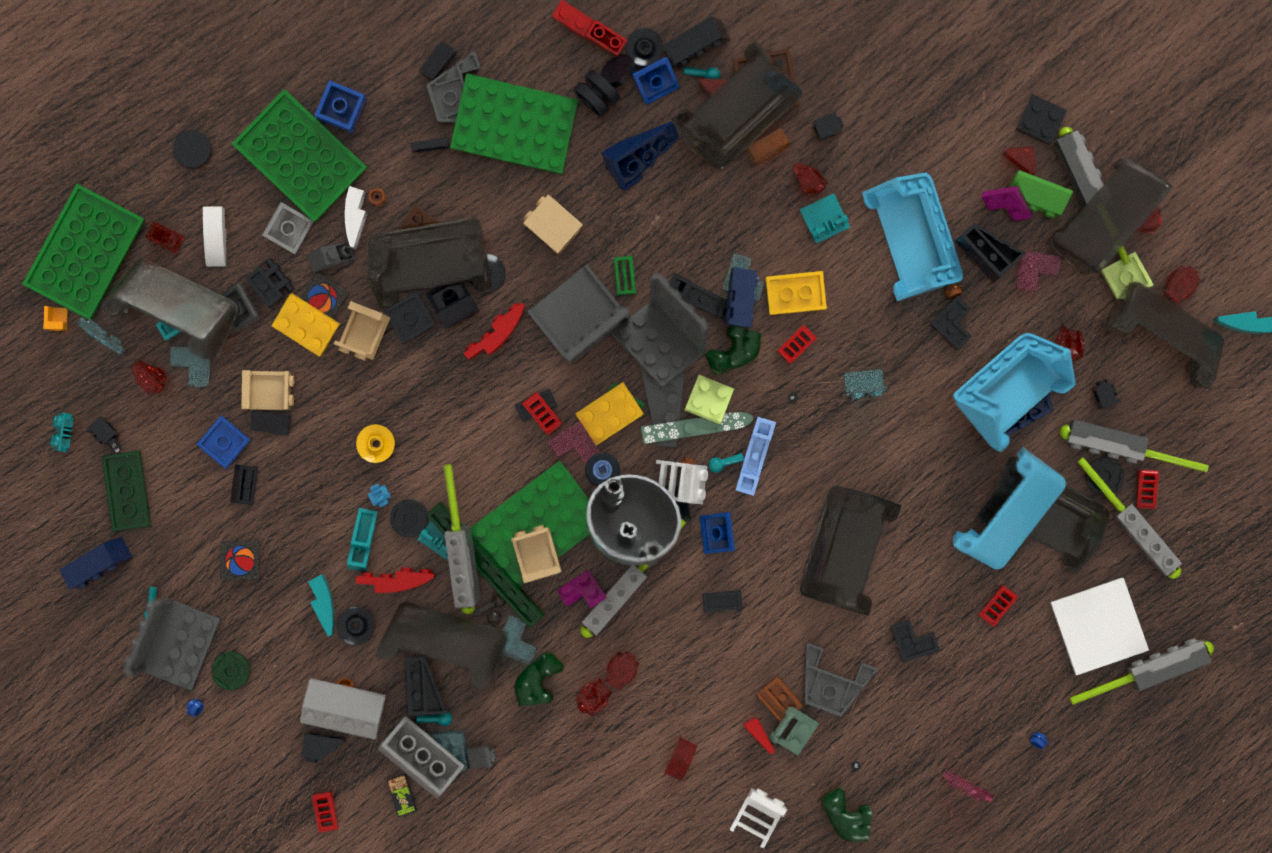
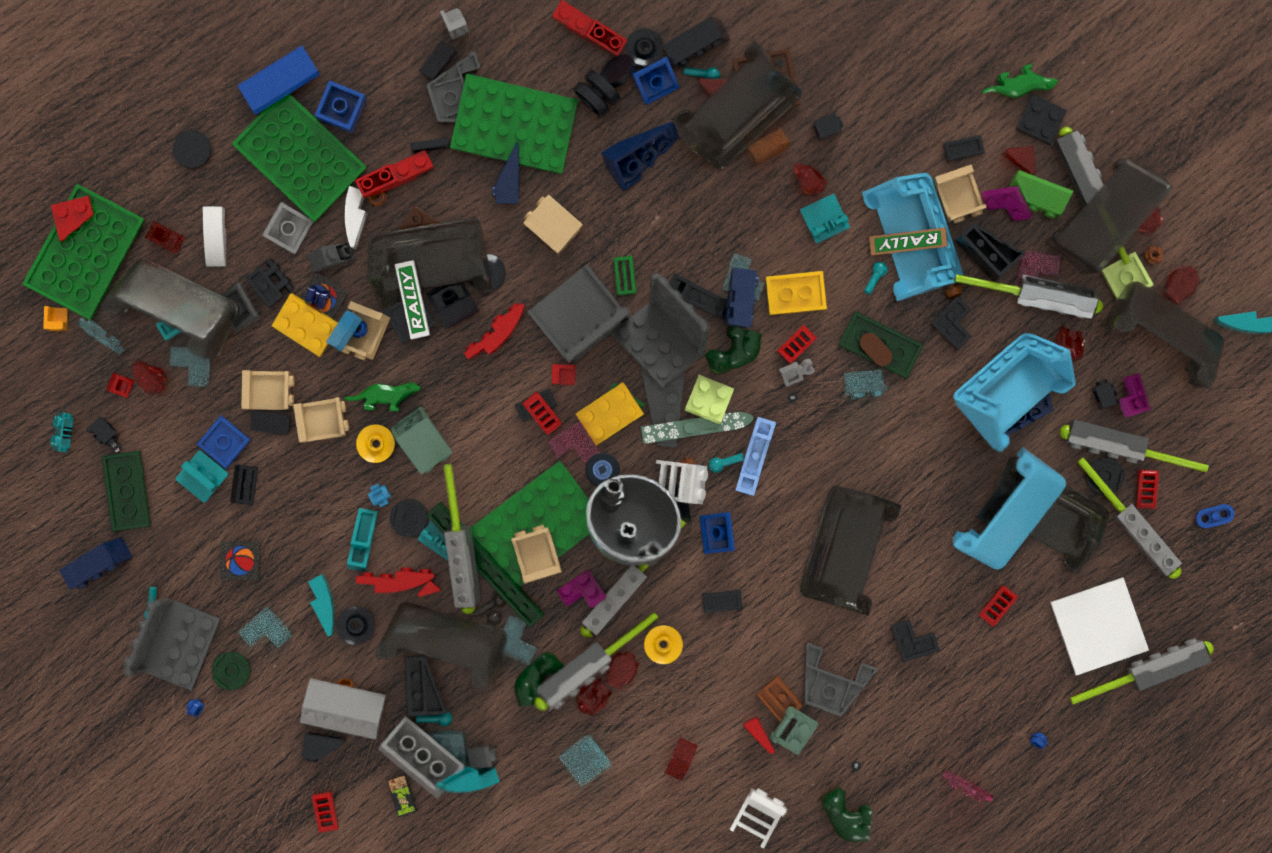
none -> red wing [51,196,94,242]
none -> red slope [106,372,134,398]
none -> teal bracket [176,450,229,503]
none -> blue tile [238,46,320,115]
none -> clear light blue plate [238,606,293,648]
none -> tan panel [293,397,349,443]
none -> clear blue wheel [305,285,330,310]
none -> dark azure slope [326,310,362,352]
none -> green animal [344,382,421,412]
none -> blue plate [353,321,367,338]
none -> red slope [355,150,434,198]
none -> sand green slope [390,406,453,475]
none -> tile [395,260,430,339]
none -> red slope [418,580,442,597]
none -> teal slope [435,767,500,792]
none -> light grey panel [440,8,470,40]
none -> dark blue slope [492,143,520,204]
none -> piece [535,613,658,711]
none -> red panel [552,364,576,385]
none -> clear light blue bracket [559,733,612,787]
none -> yellow dish [644,625,683,664]
none -> light grey plate [779,358,815,387]
none -> dark green tile [838,311,924,379]
none -> reddish brown tile [859,333,892,367]
none -> teal bar [864,262,888,295]
none -> tile [869,227,948,256]
none -> tan panel [933,164,987,224]
none -> black tile [943,135,985,163]
none -> piece [954,274,1103,319]
none -> green animal [982,63,1058,98]
none -> magenta plate [1119,373,1151,418]
none -> dark orange plate [1144,246,1163,265]
none -> blue plate [1195,504,1234,528]

